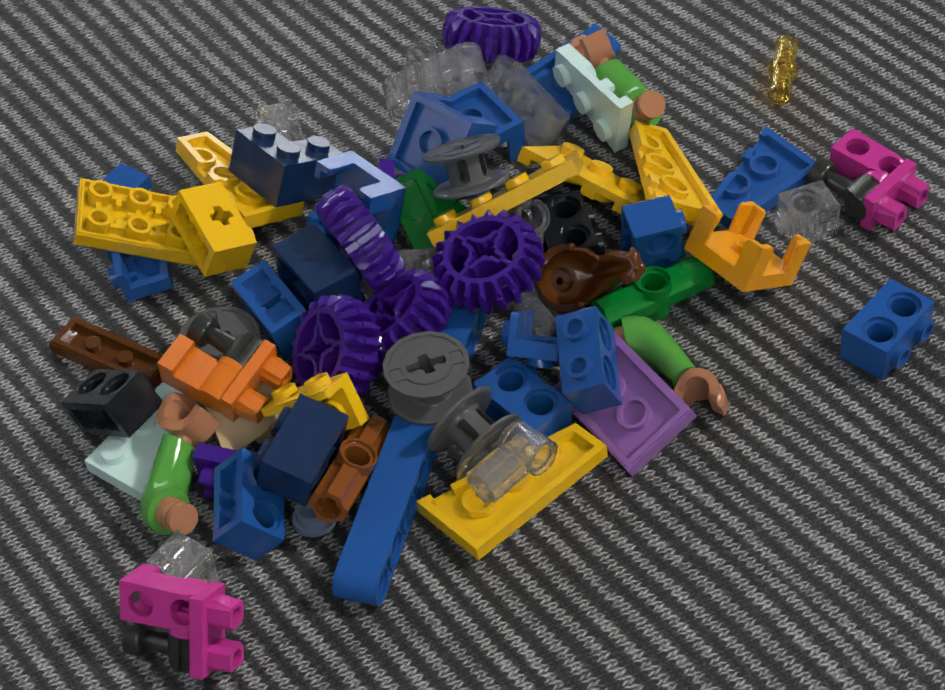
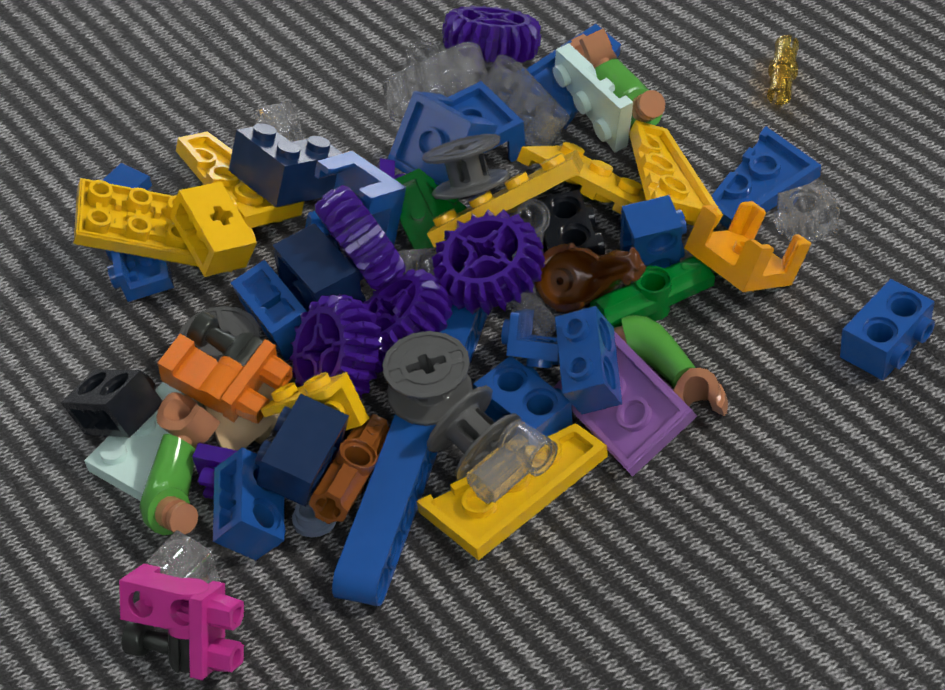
reddish brown tile [49,316,163,387] -> none
dark pink hips [806,128,930,231] -> none

